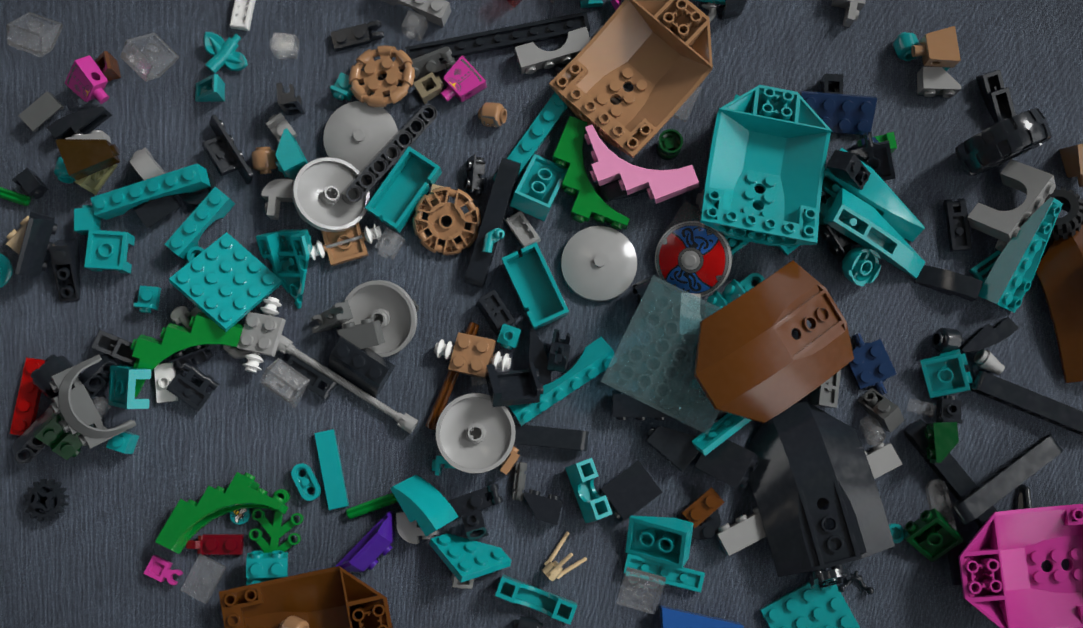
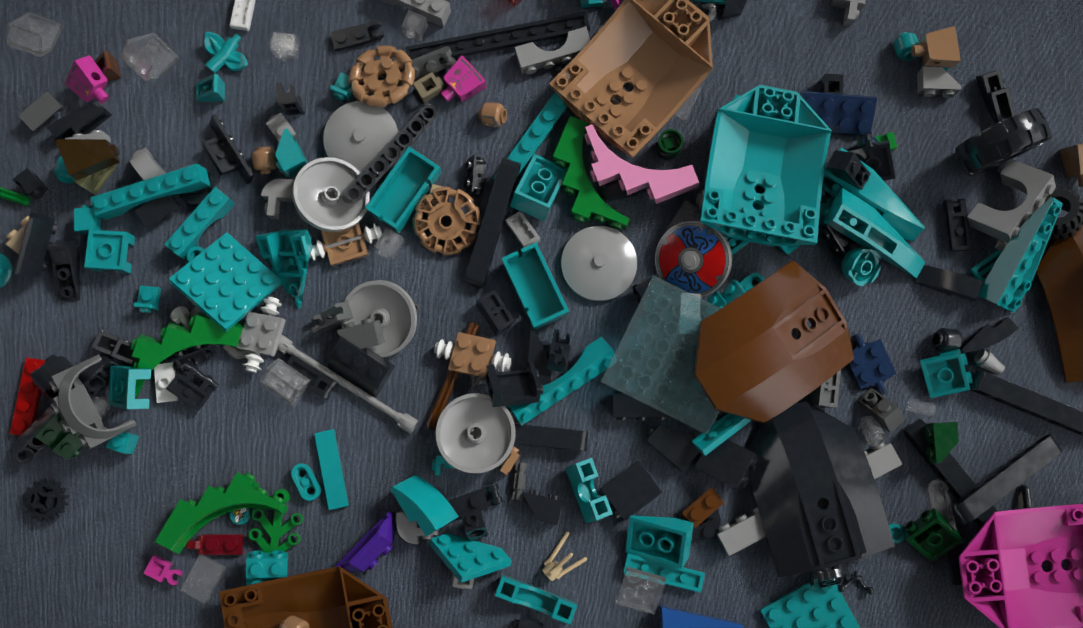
green axle [346,493,398,519] -> none
teal arm [482,228,505,253] -> none
teal bracket [497,324,521,349] -> none
black brick [936,396,963,425] -> none

